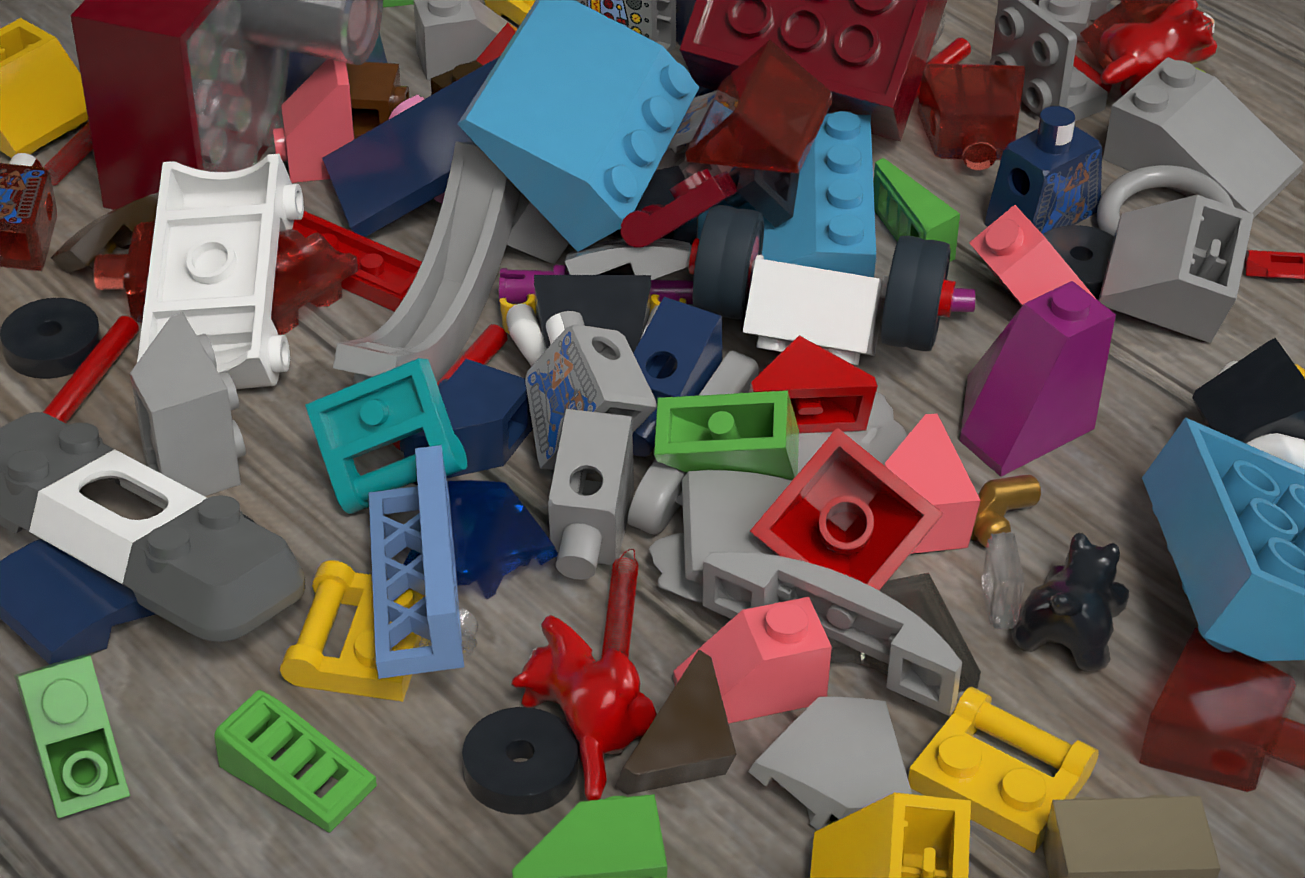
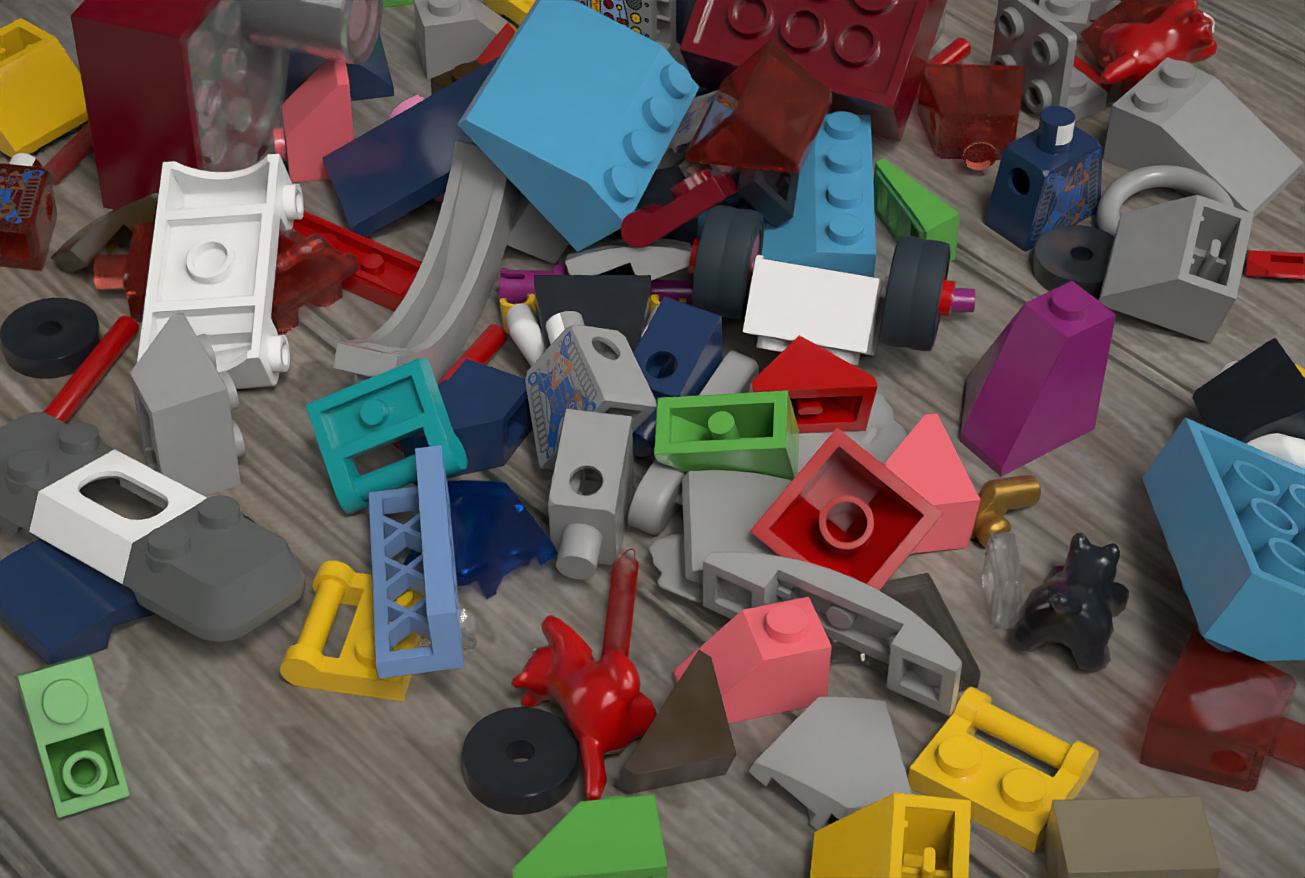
bright green slope [214,690,377,833] -> none
reddish brown brick [345,61,410,139] -> none
coral slope [969,205,1096,307] -> none

